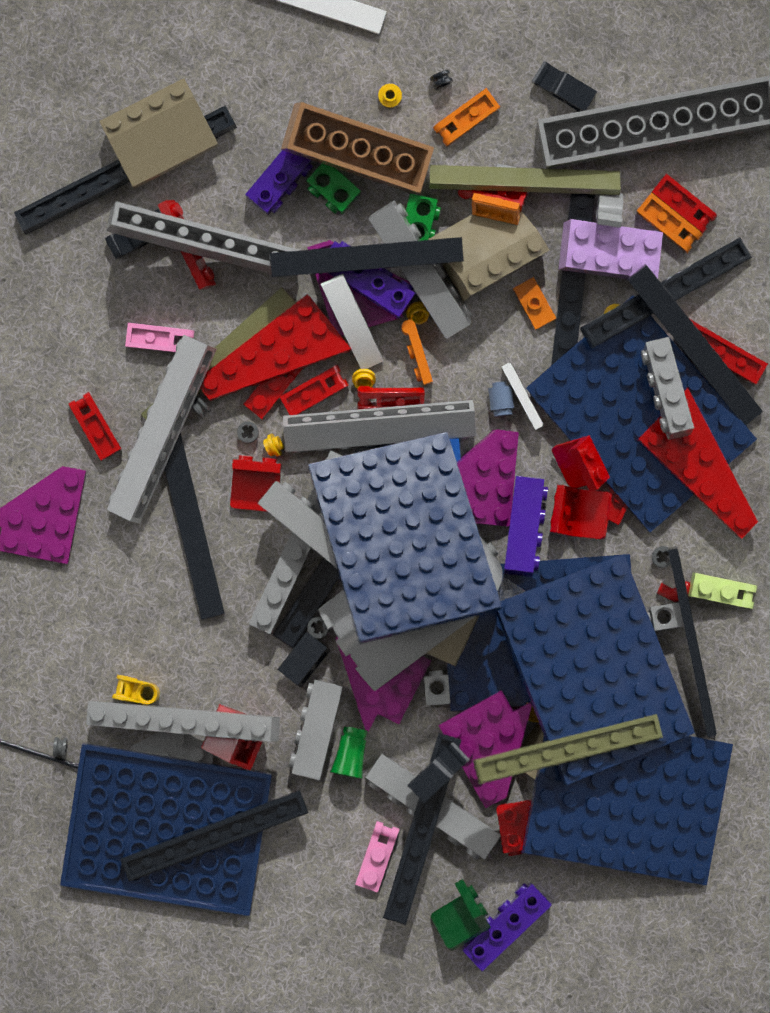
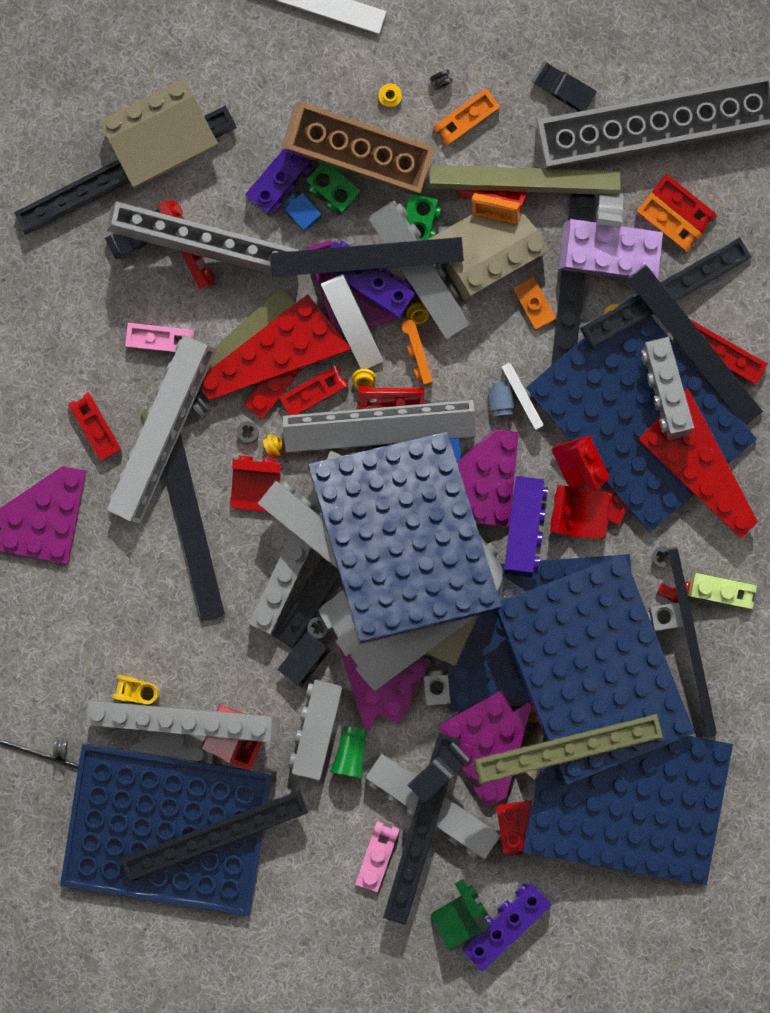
none -> blue brick [285,193,322,232]

